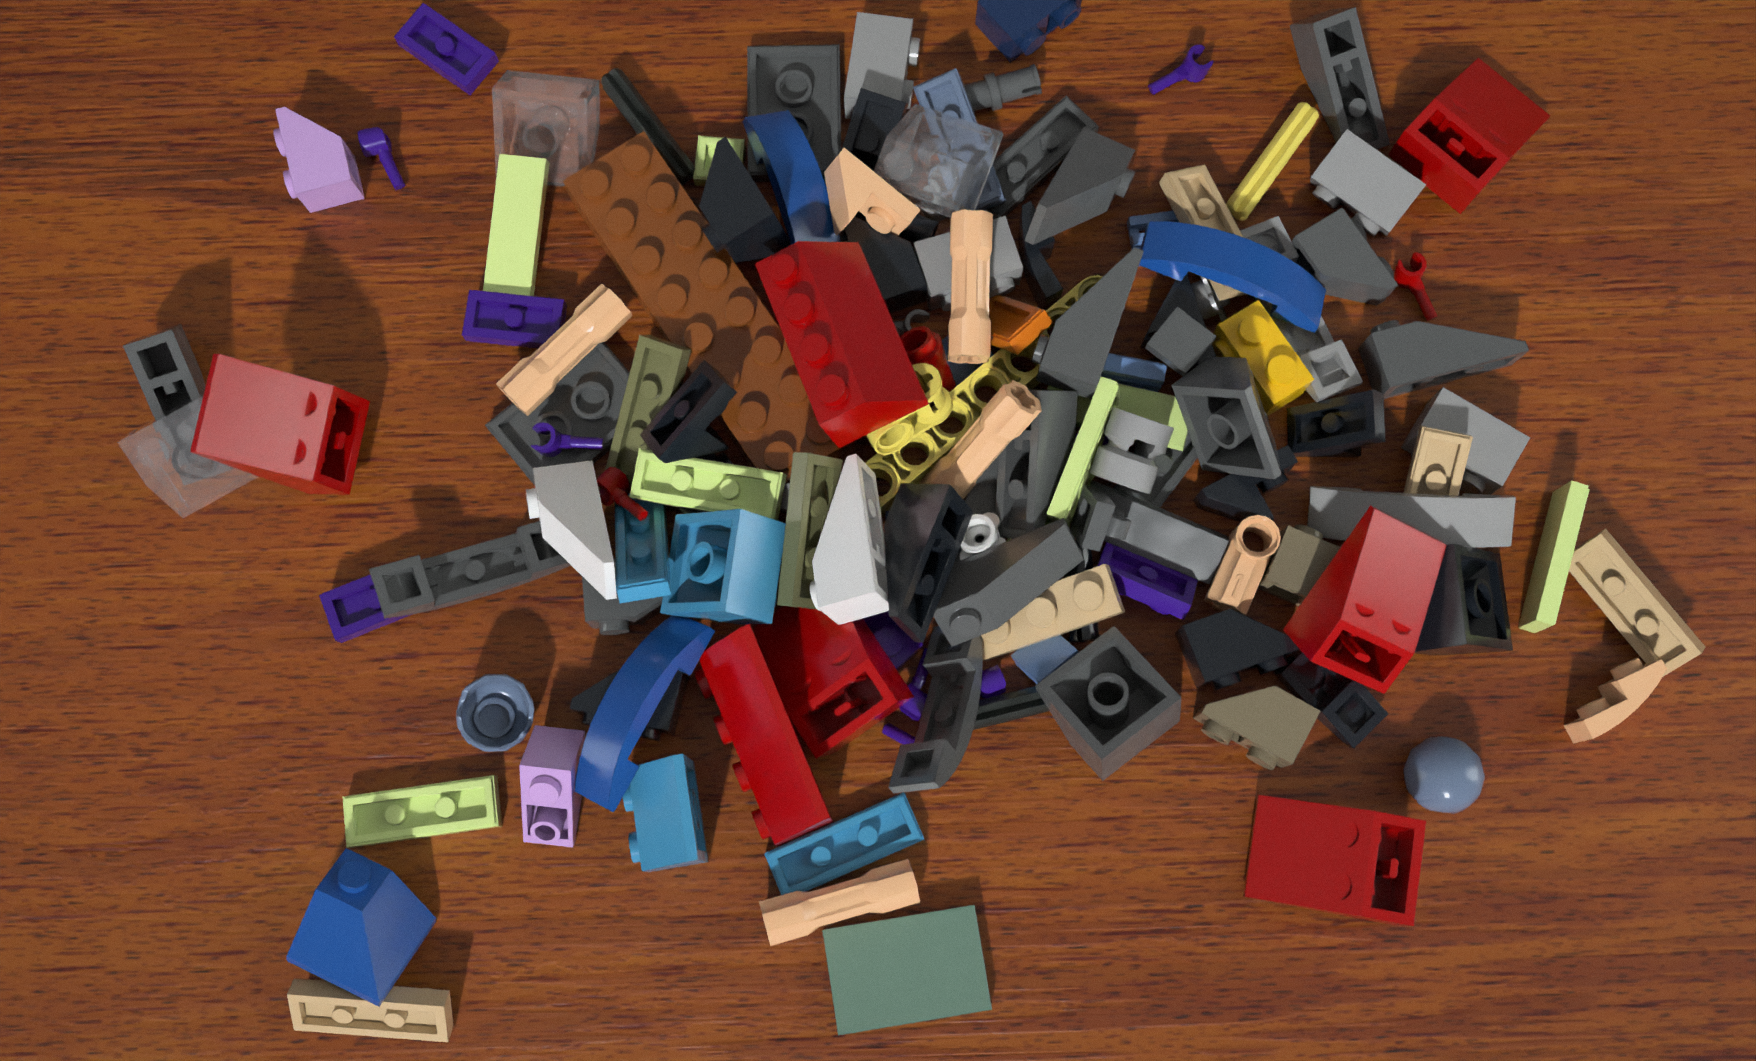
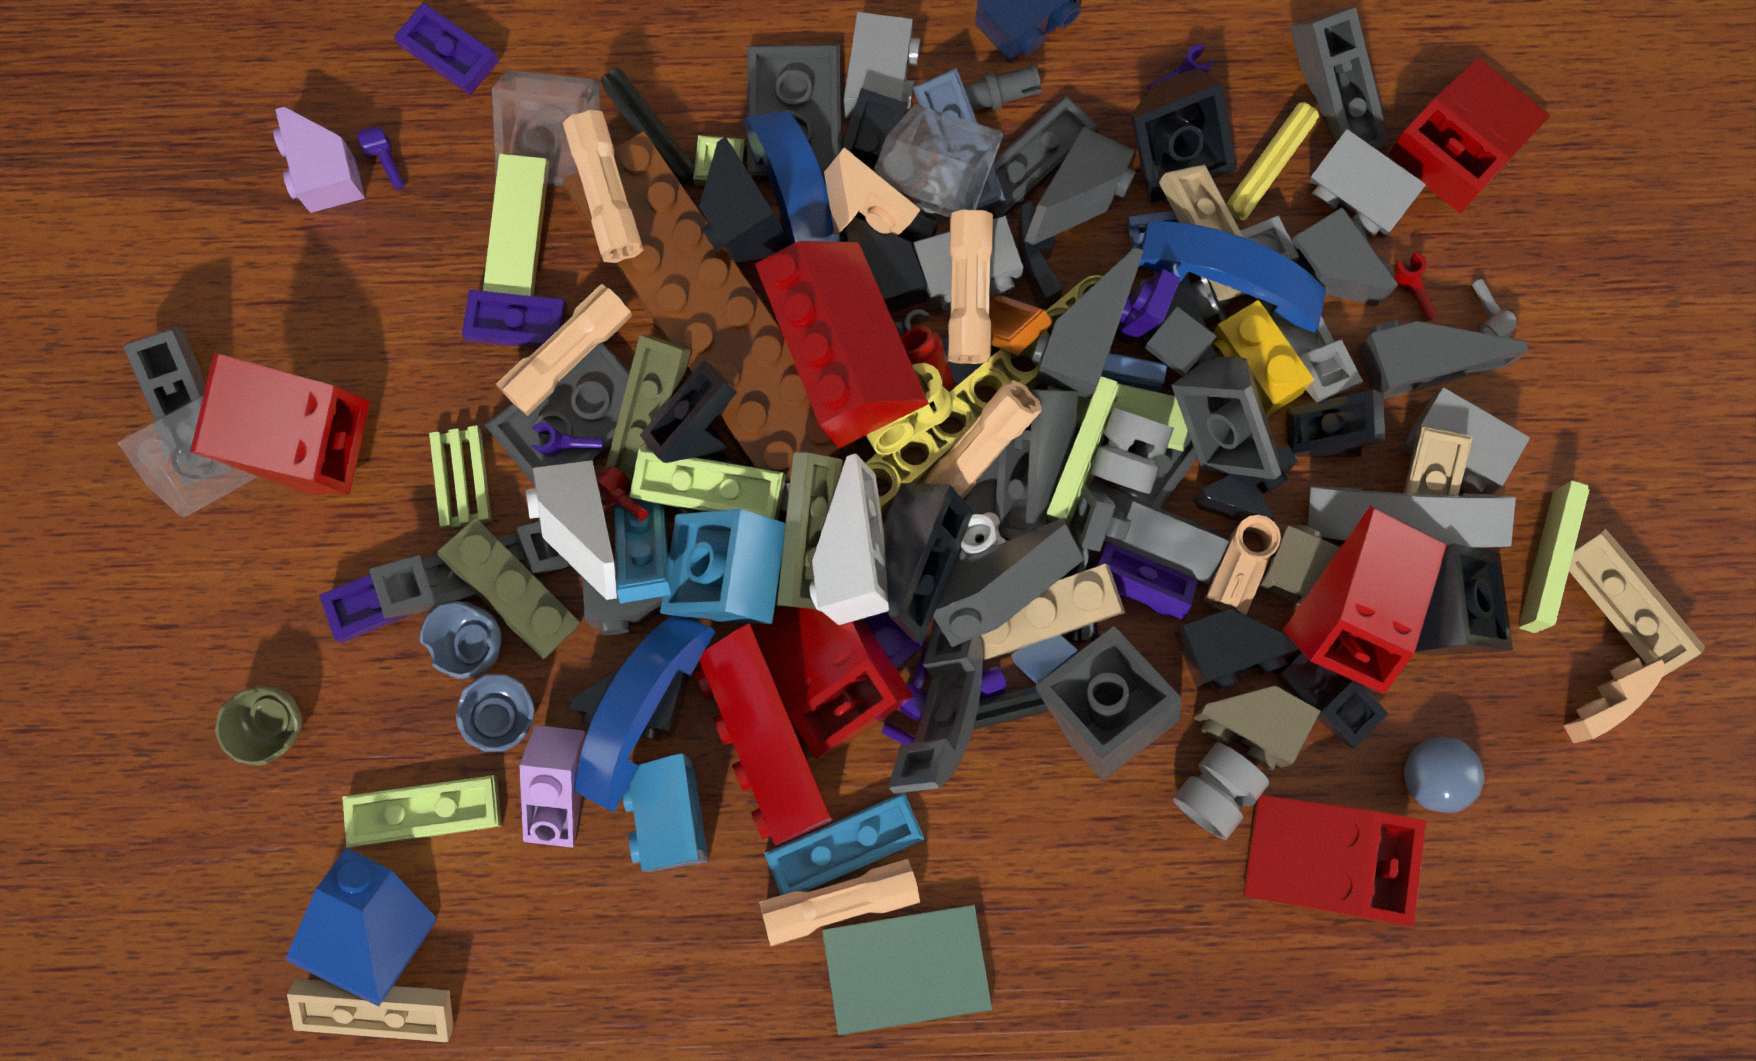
none -> olive hair [214,684,303,766]
none -> sand blue hair [419,601,502,680]
none -> yellowish green tile [429,425,492,530]
none -> olive plate [437,517,581,660]
none -> light nougat axle [563,110,644,263]
none -> dark purple plate [1114,269,1181,344]
none -> black slope [1130,68,1237,203]
none -> light grey wheel [1172,742,1270,840]
none -> light grey hand [1472,279,1517,338]

